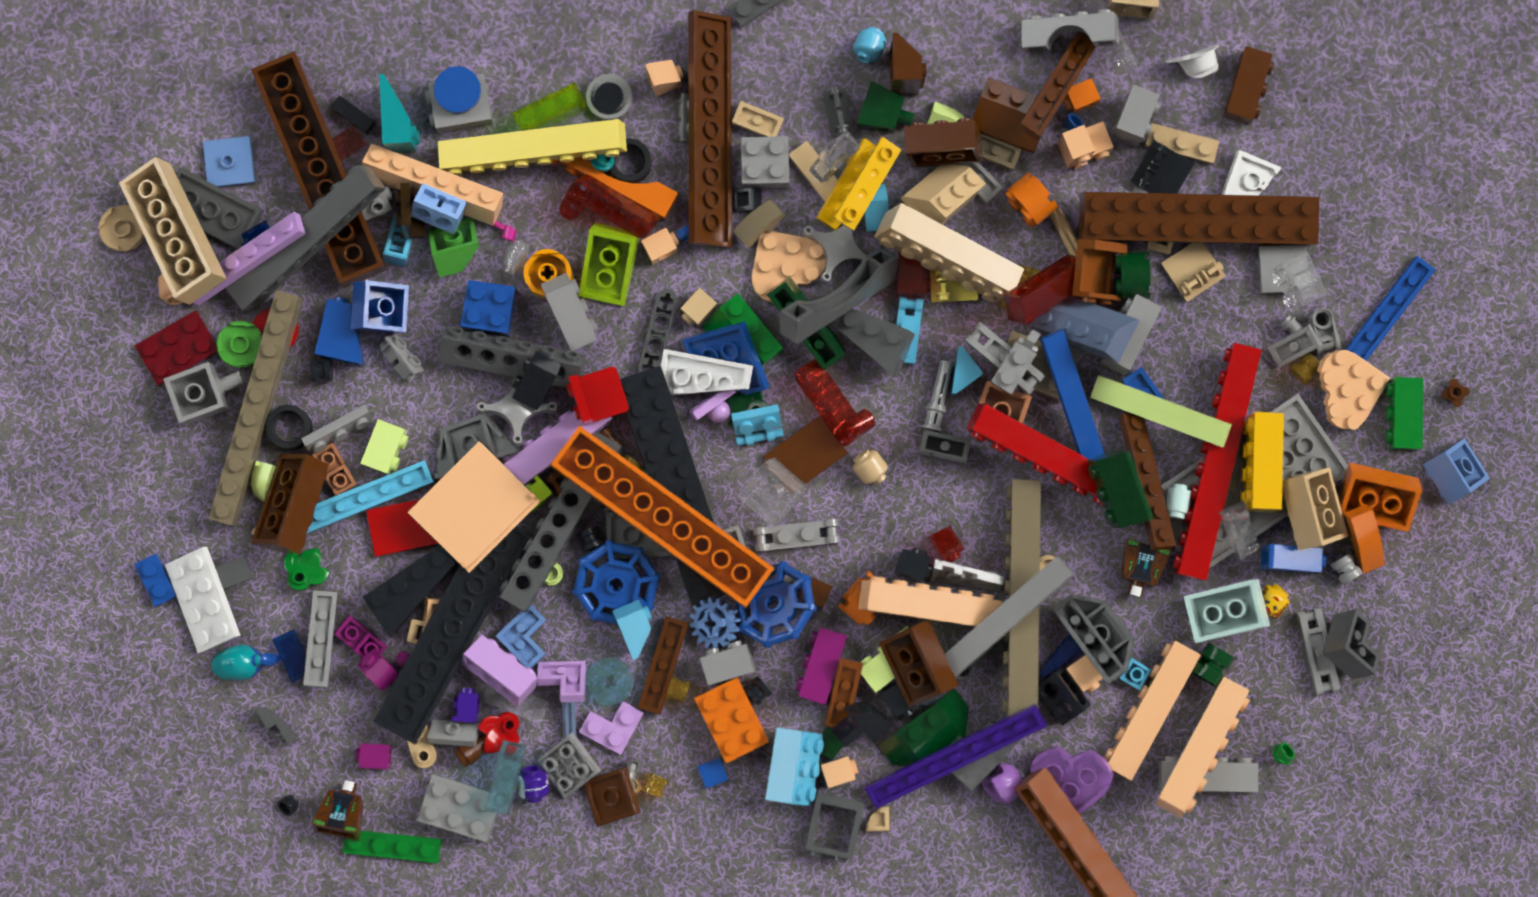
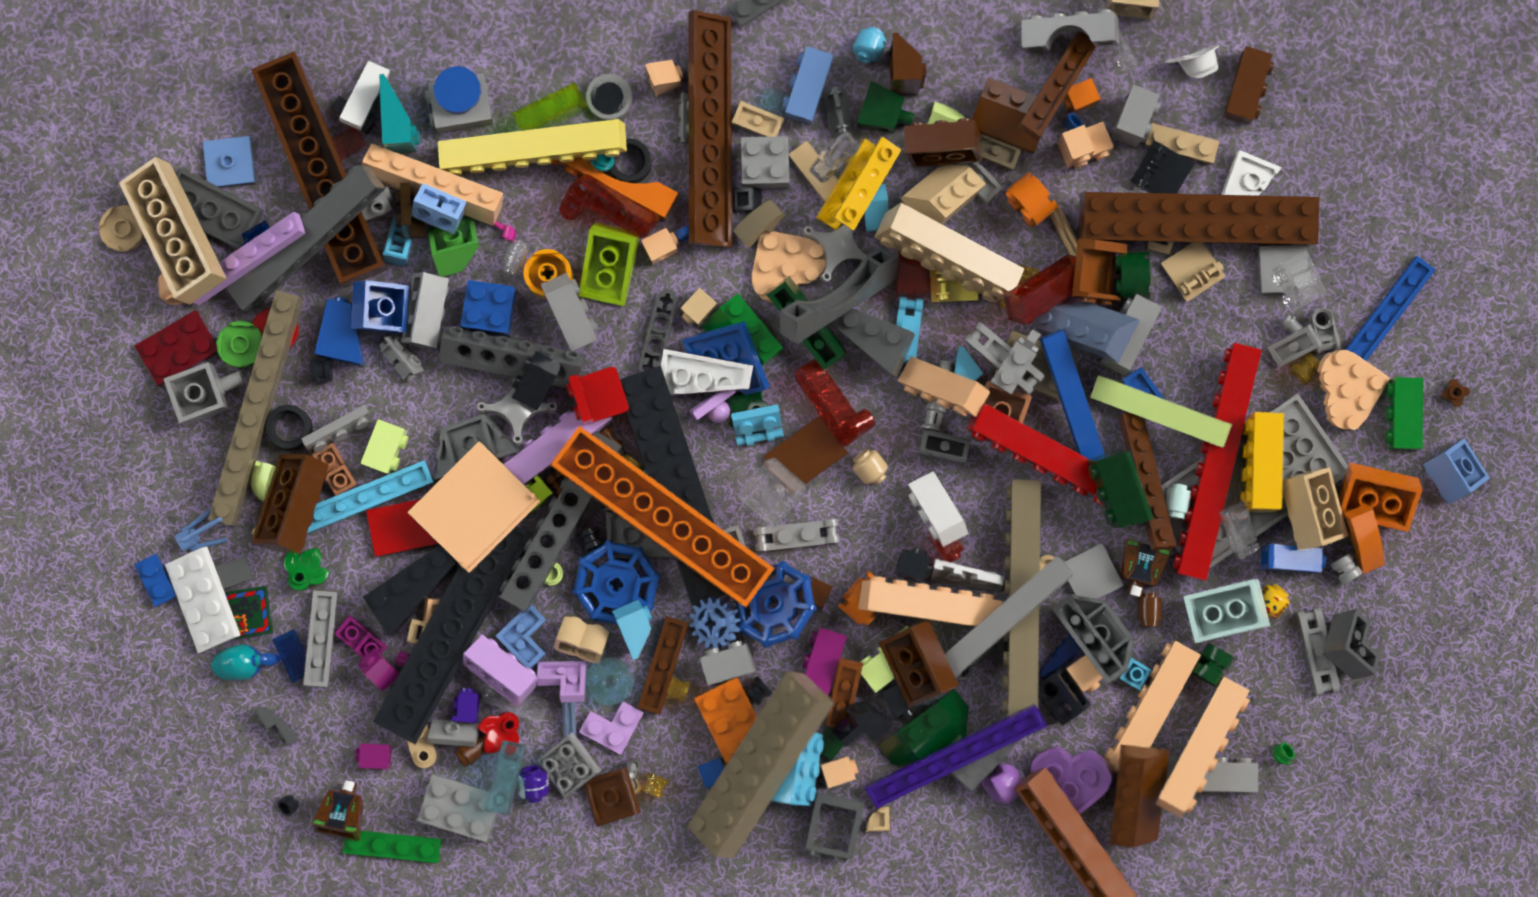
none -> medium blue plant [175,507,227,552]
none -> tile [224,586,274,640]
none -> white tile [339,61,390,130]
none -> light grey brick [401,272,449,348]
none -> tan brick [554,617,610,663]
none -> dark tan brick [687,671,835,858]
none -> clear light blue tile [758,87,787,116]
none -> medium blue brick [782,47,833,125]
none -> light nougat brick [898,356,990,417]
none -> white brick [908,471,969,547]
none -> light grey tile [1064,543,1124,599]
none -> reddish brown slope [1110,744,1169,847]
none -> reddish brown brick [1138,593,1162,627]

